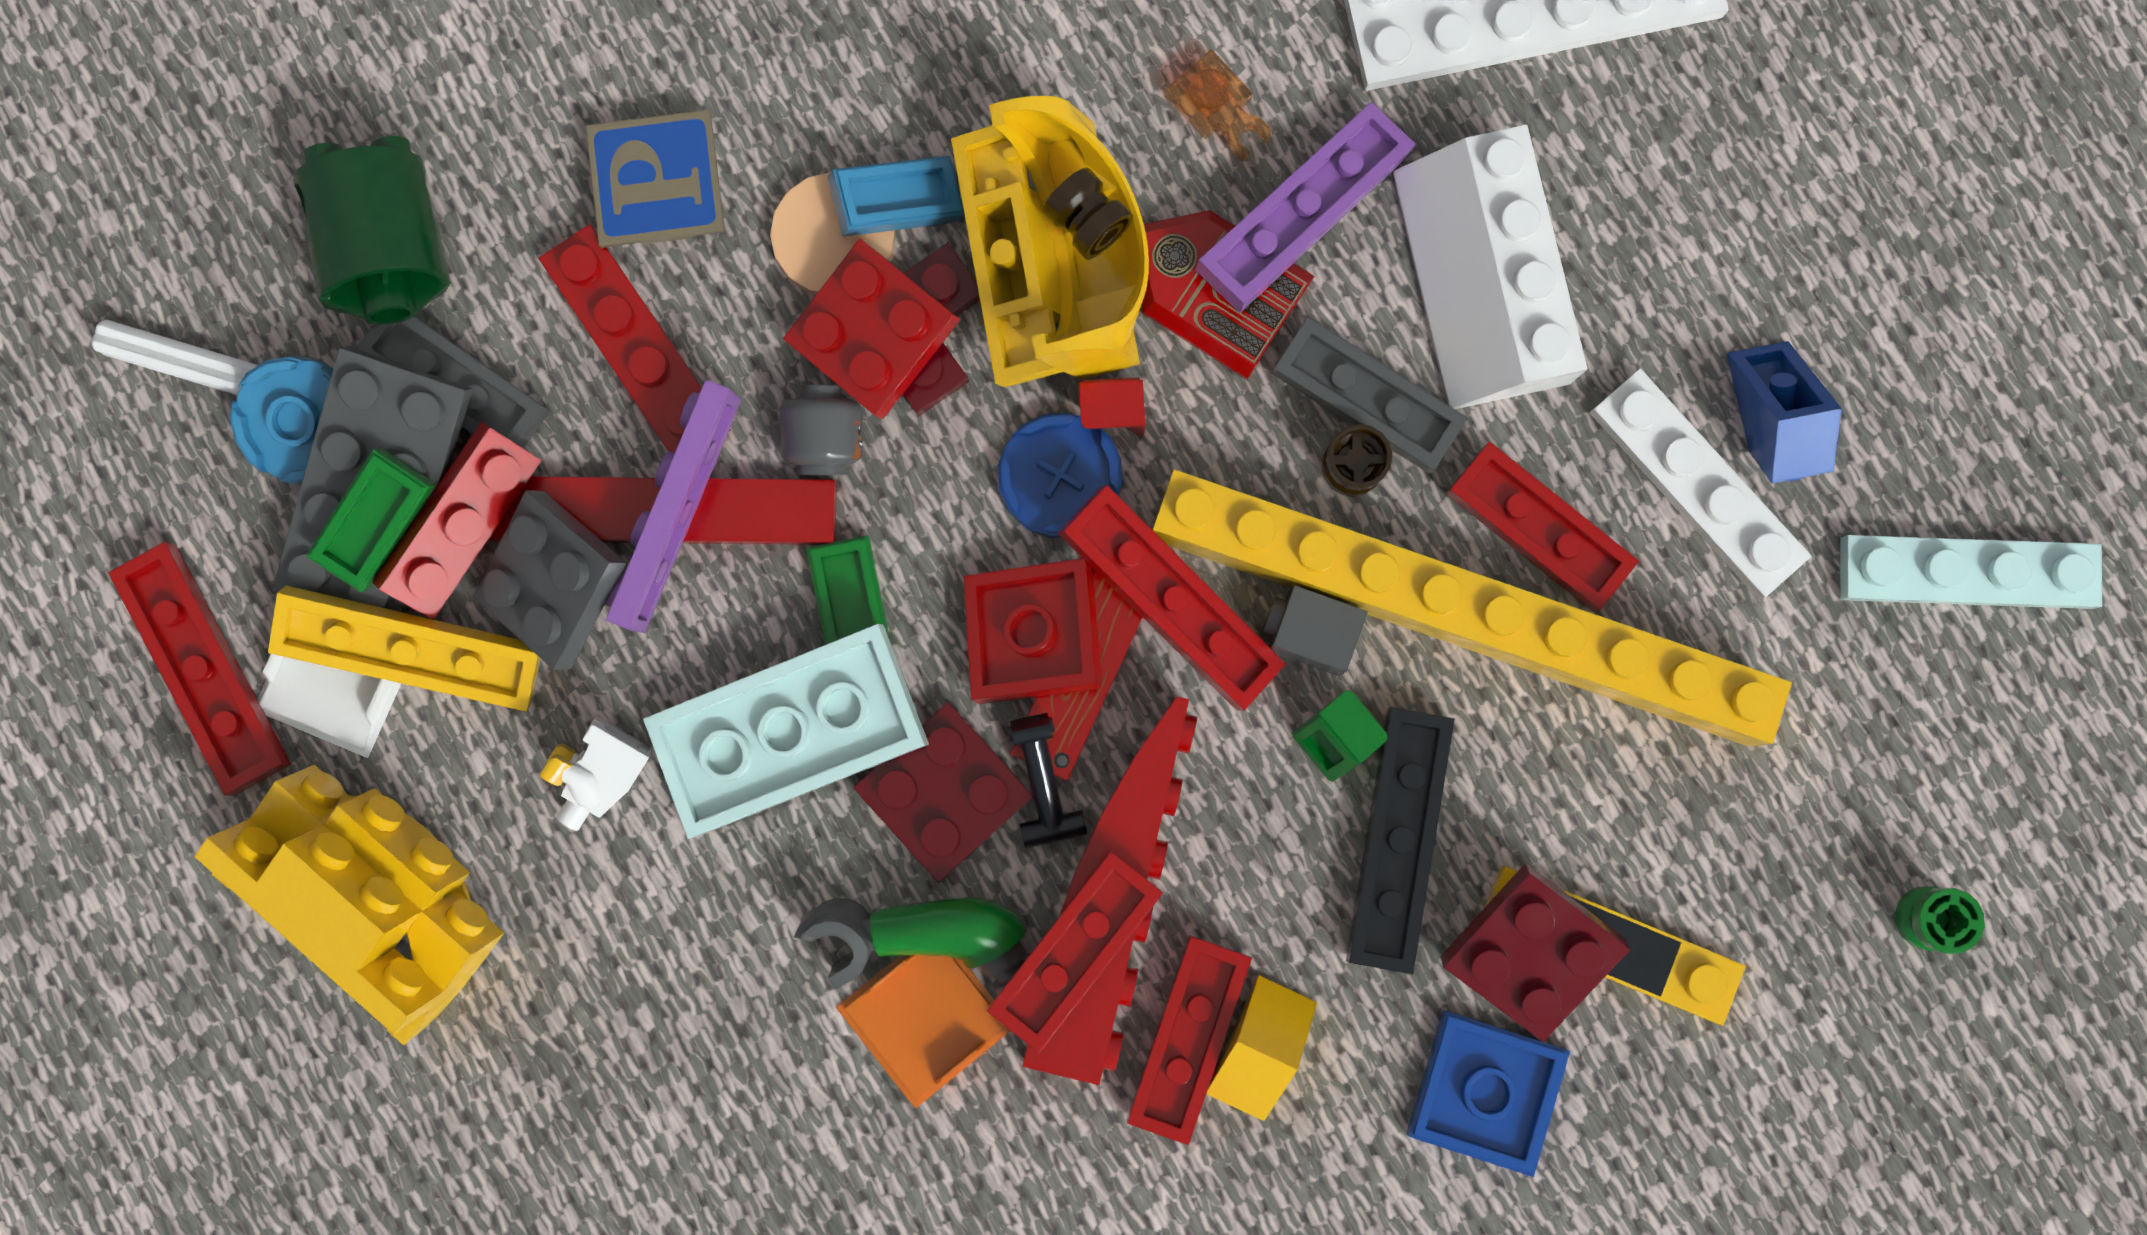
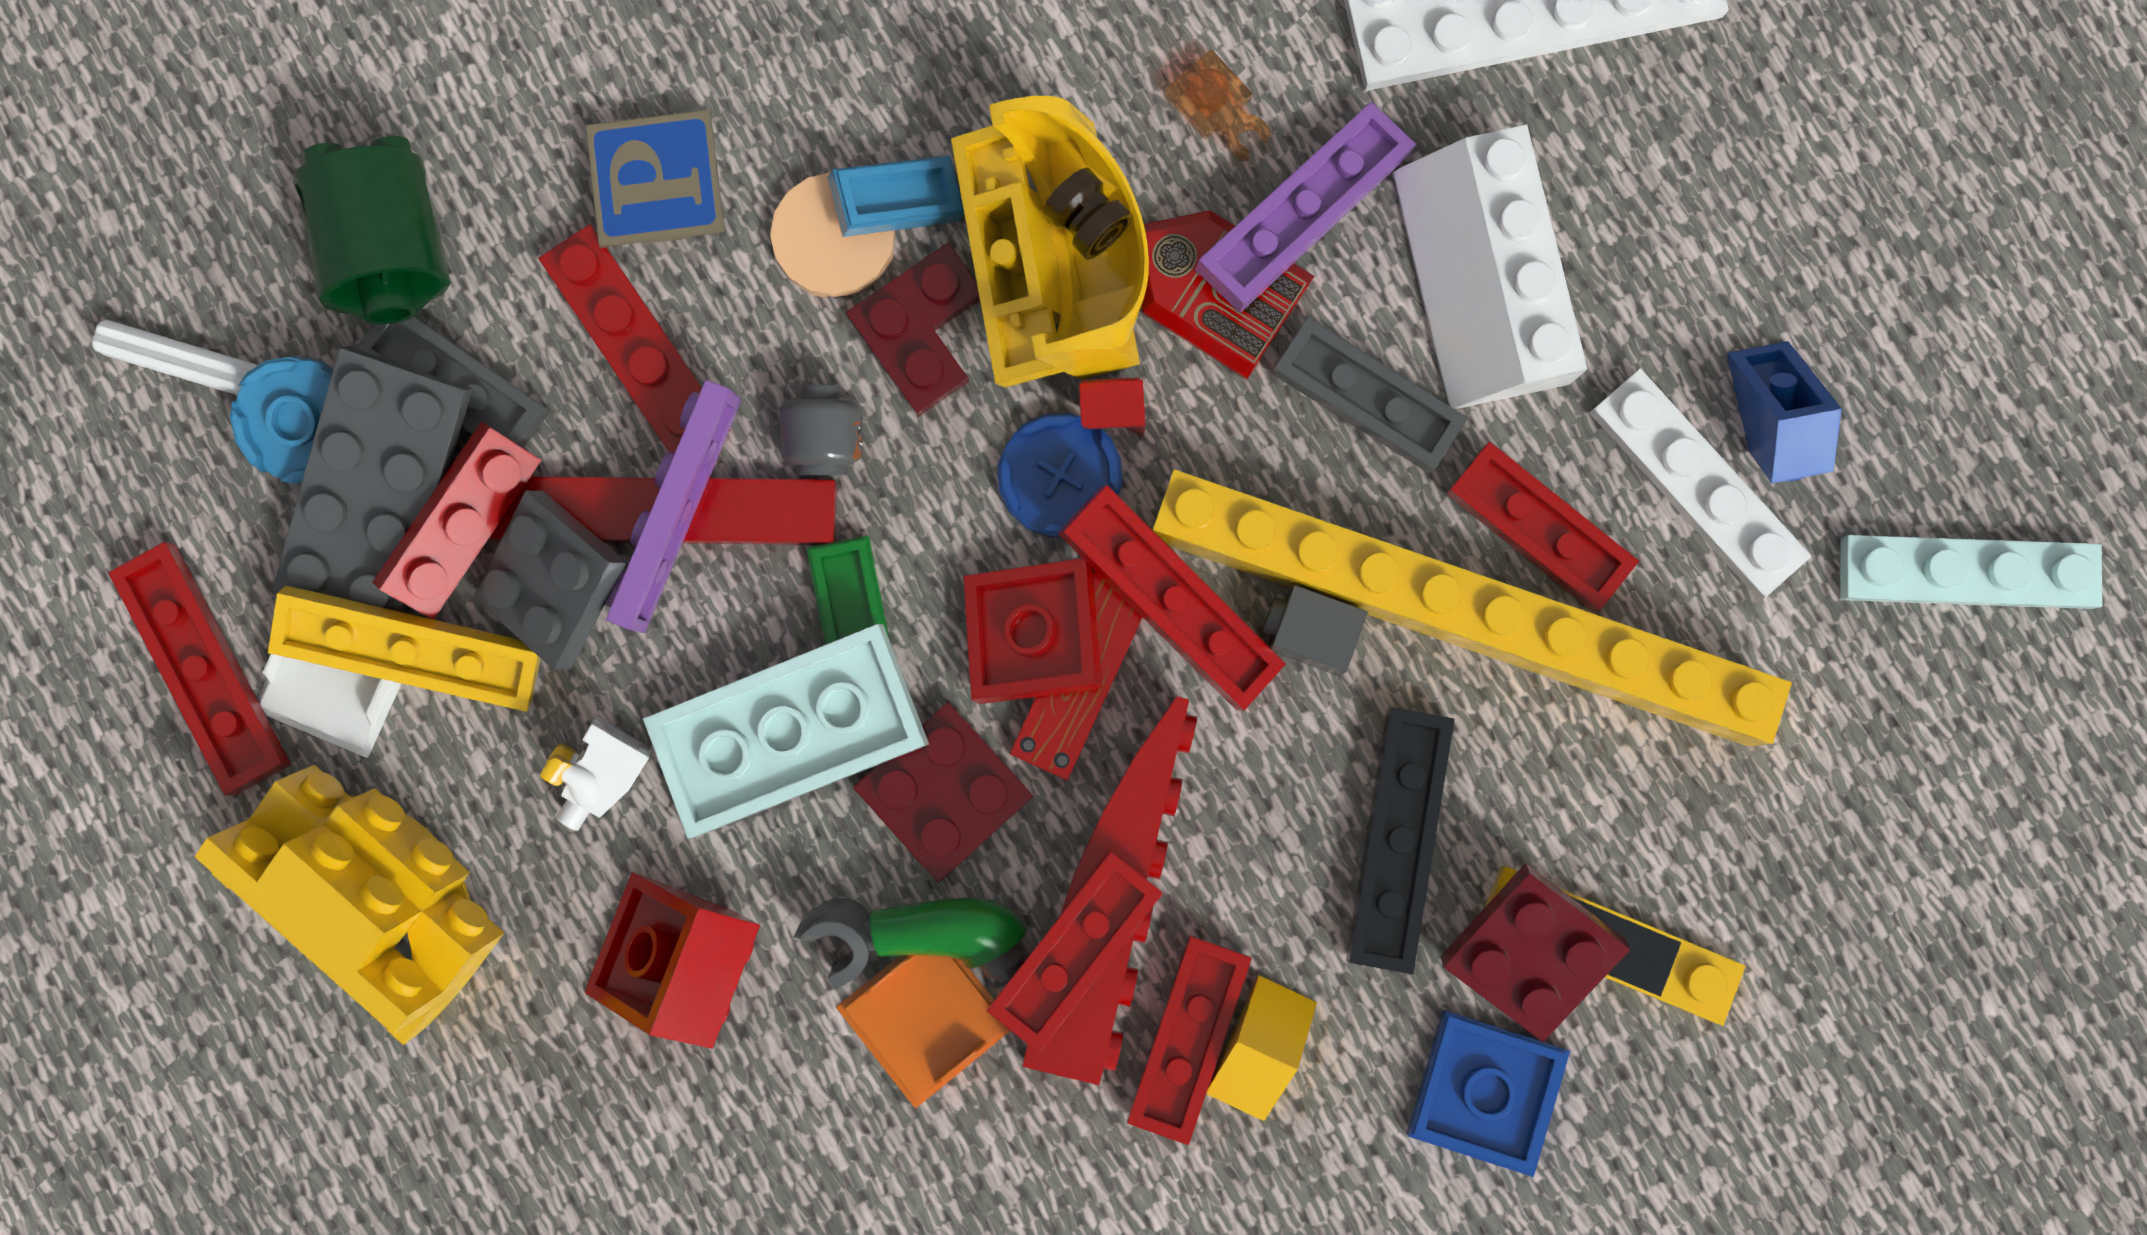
green tile [306,447,436,593] -> none
red plate [783,238,961,419] -> none
black piece [1007,712,1088,848] -> none
green slope [1292,690,1388,782] -> none
dark brown wheel [1321,424,1393,497] -> none
green wheel [1895,886,1985,954] -> none
none -> red slope [584,872,760,1049]

